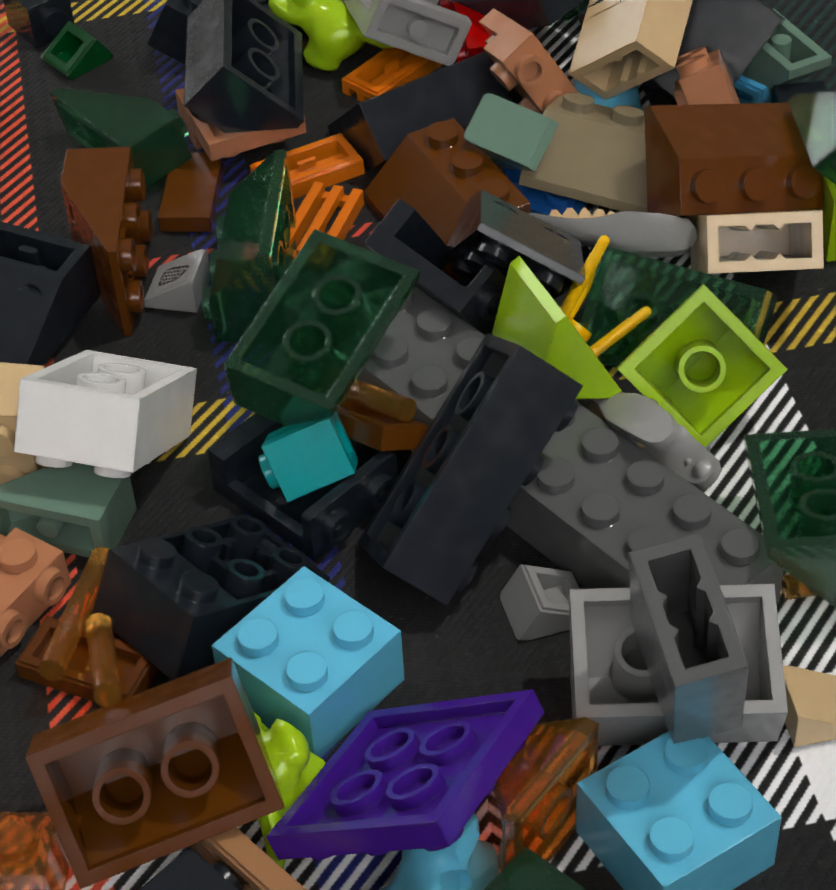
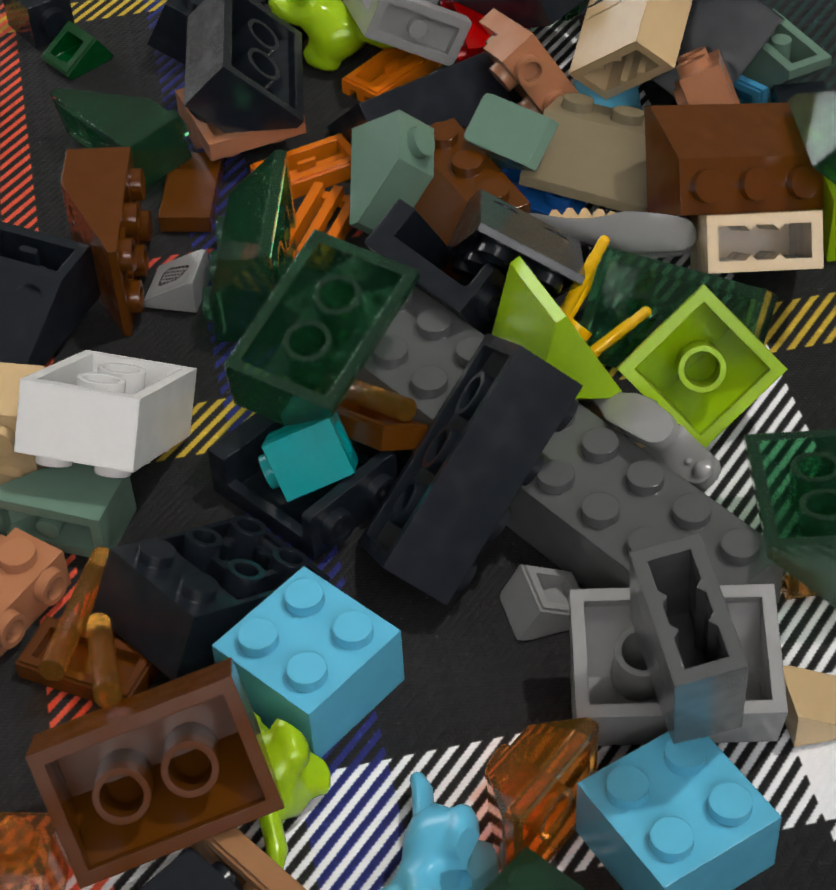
dark purple plate [266,689,545,860] -> none
none -> sand green slope [350,110,435,235]

